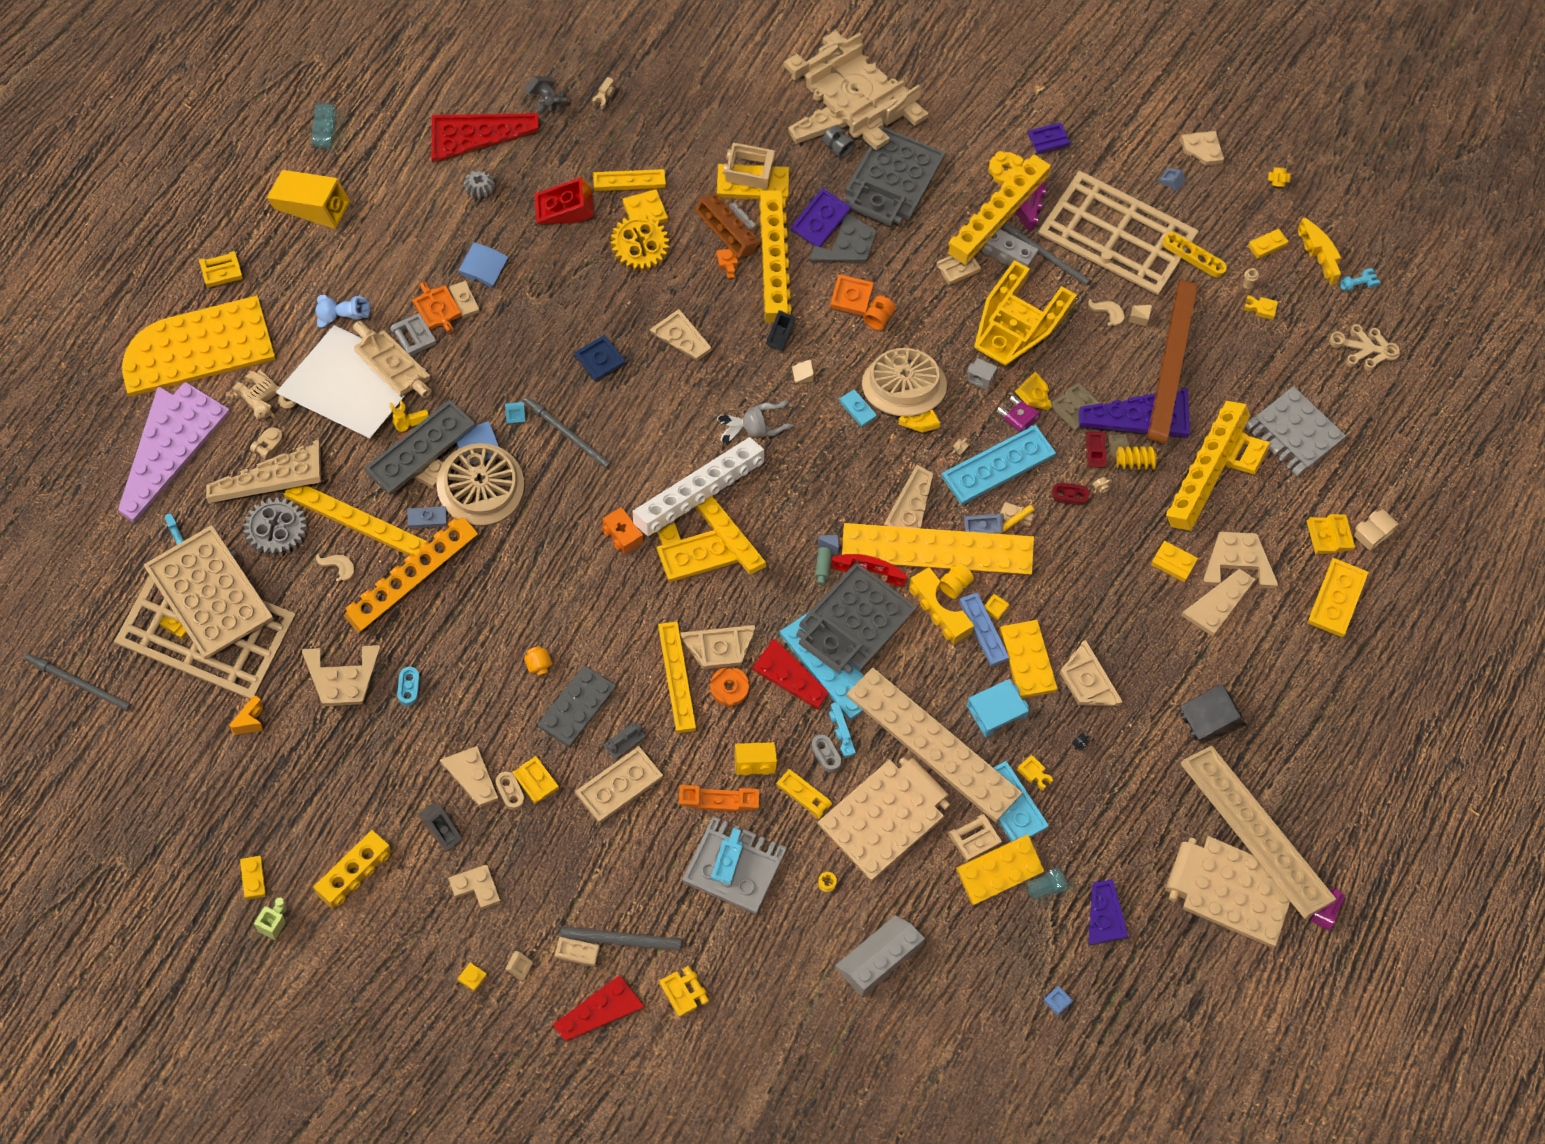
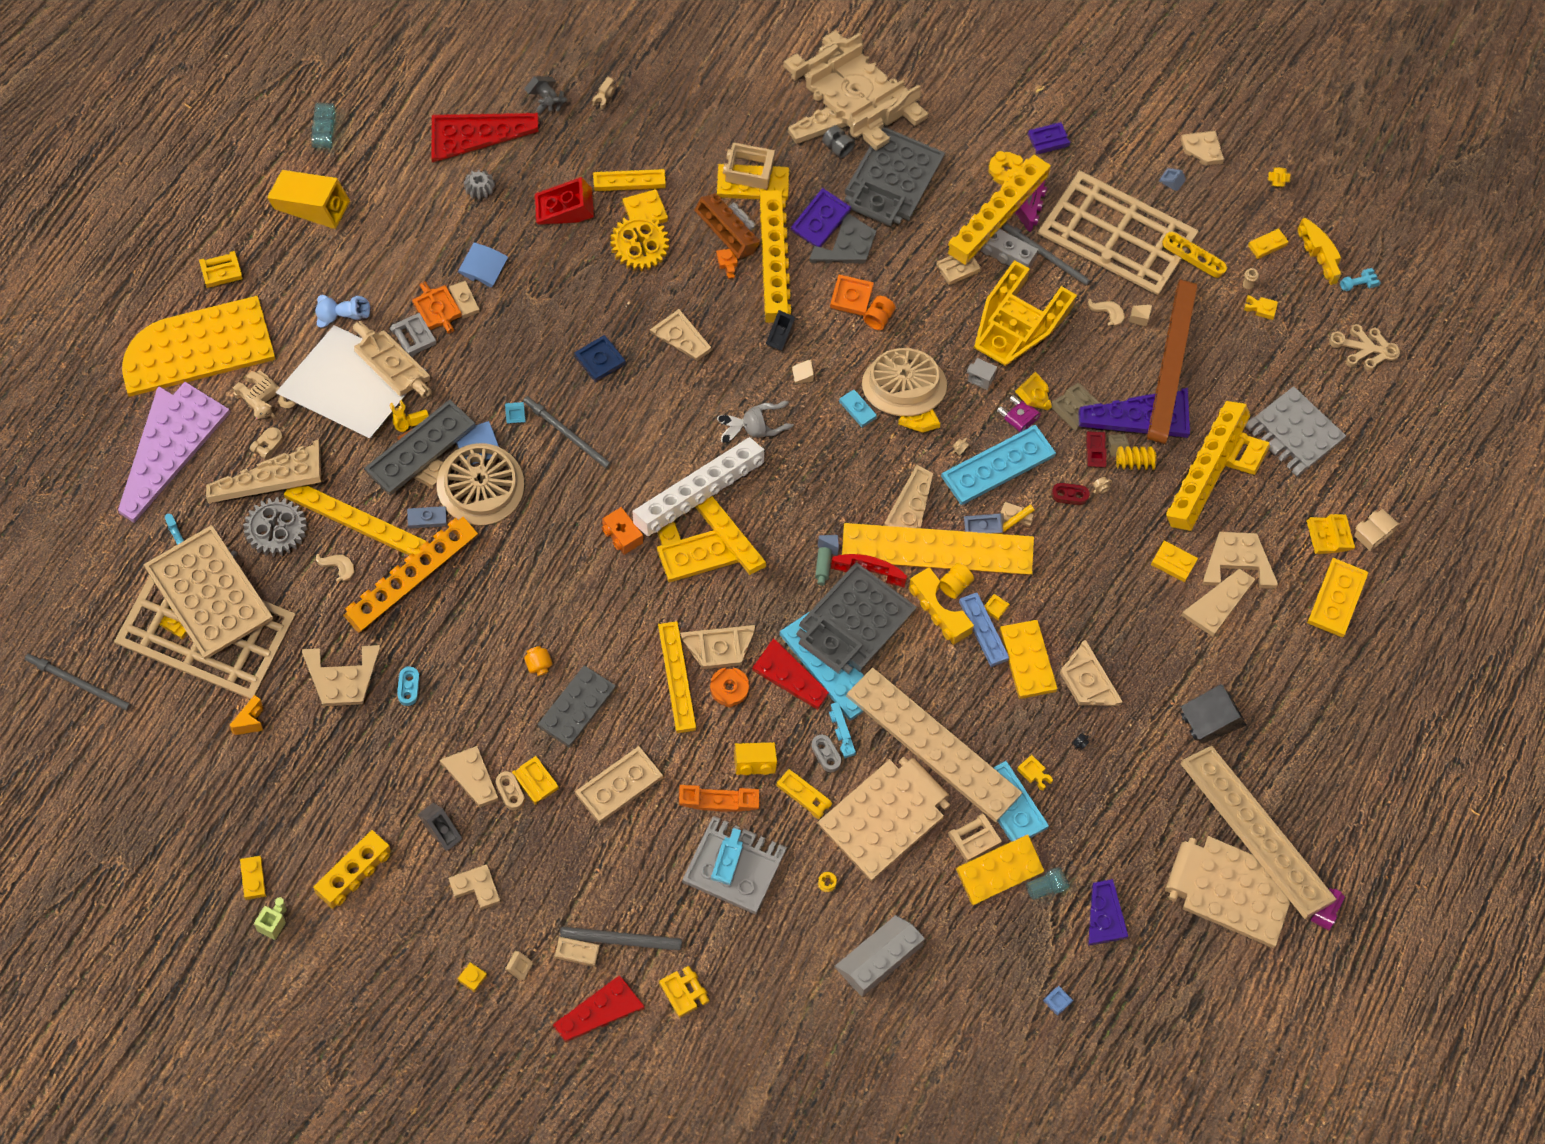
dark grey hinge [603,722,646,760] -> none
medium azure panel [966,679,1029,738] -> none

